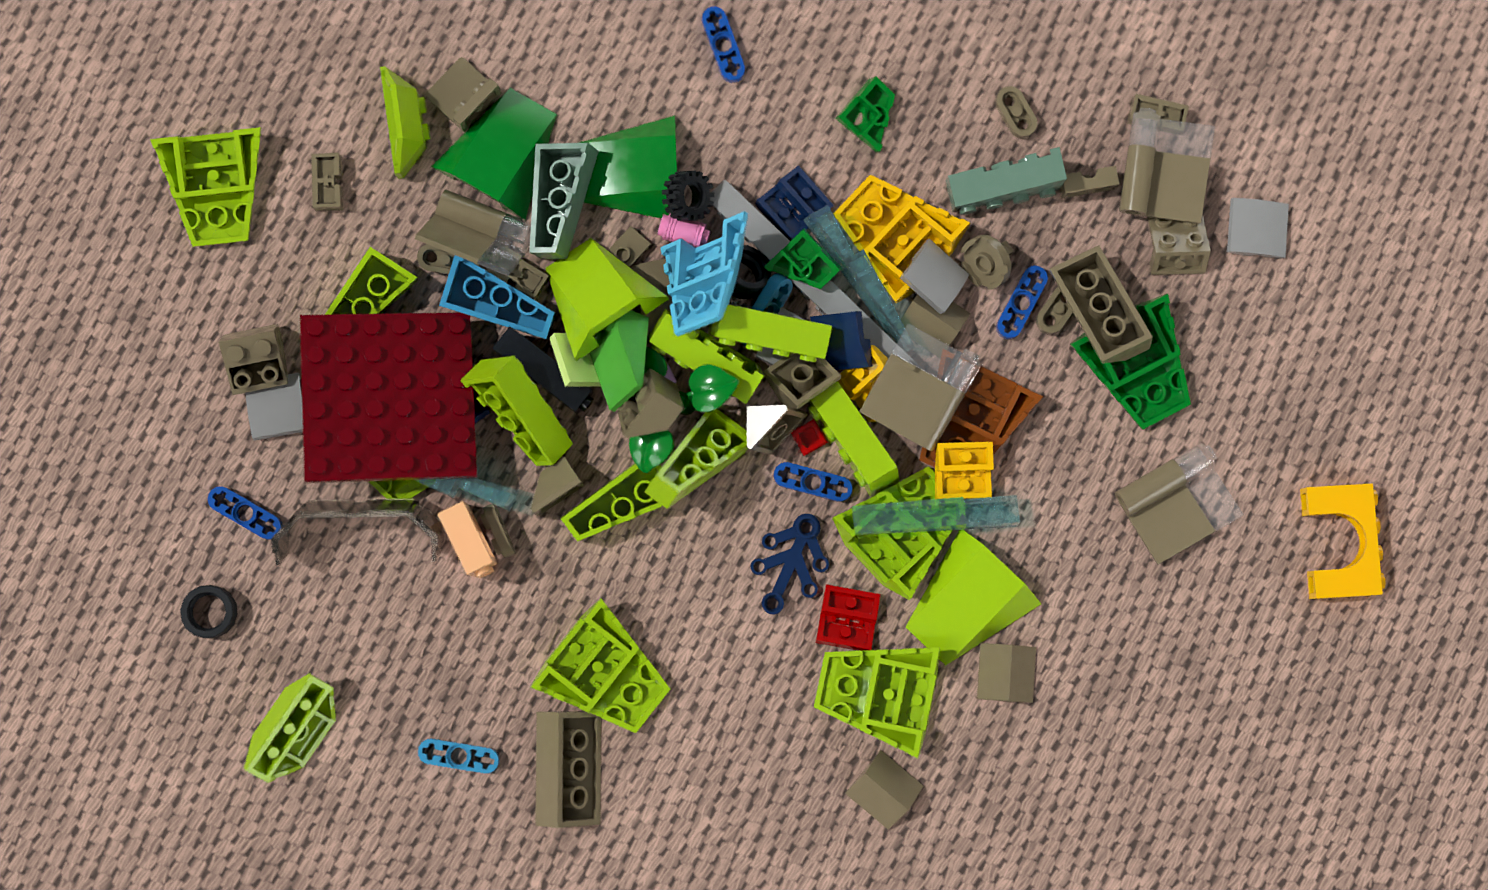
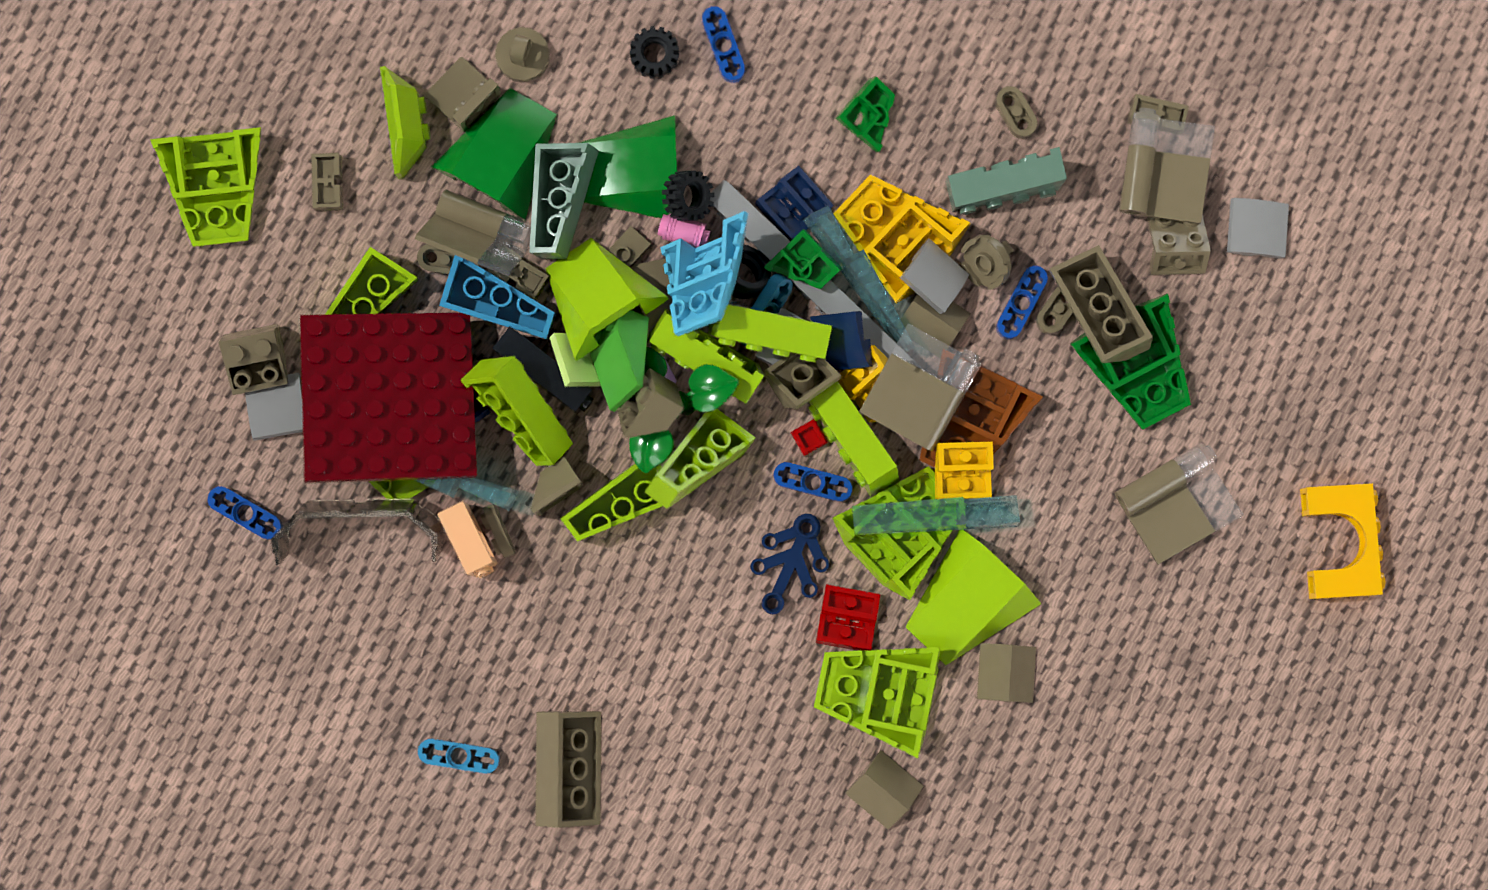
black tyre [180,585,238,638] -> none
lime wedge [244,673,336,783] -> none
lime wedge [530,598,670,733] -> none
dark tan slope [747,405,808,455] -> none
dark tan piece [1060,166,1119,199] -> none
none -> dark tan tile [495,27,550,82]
none -> black tyre [630,26,679,79]

